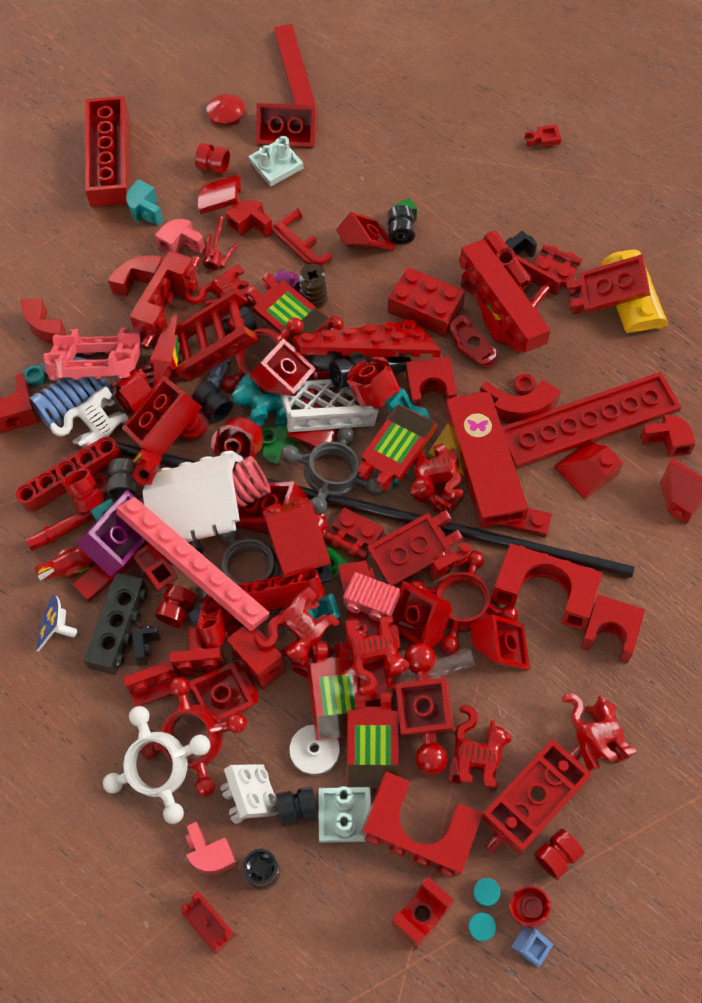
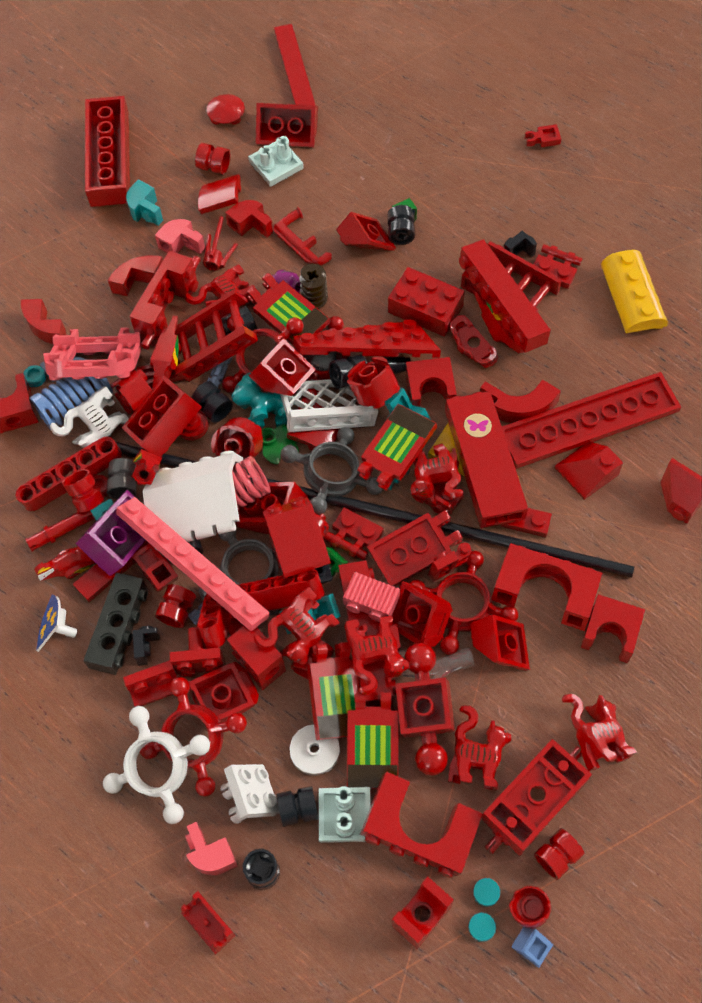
red piece [481,230,532,290] -> none
red tile [513,374,536,396] -> none
red tile [565,254,651,314] -> none
red brick [640,415,696,457] -> none

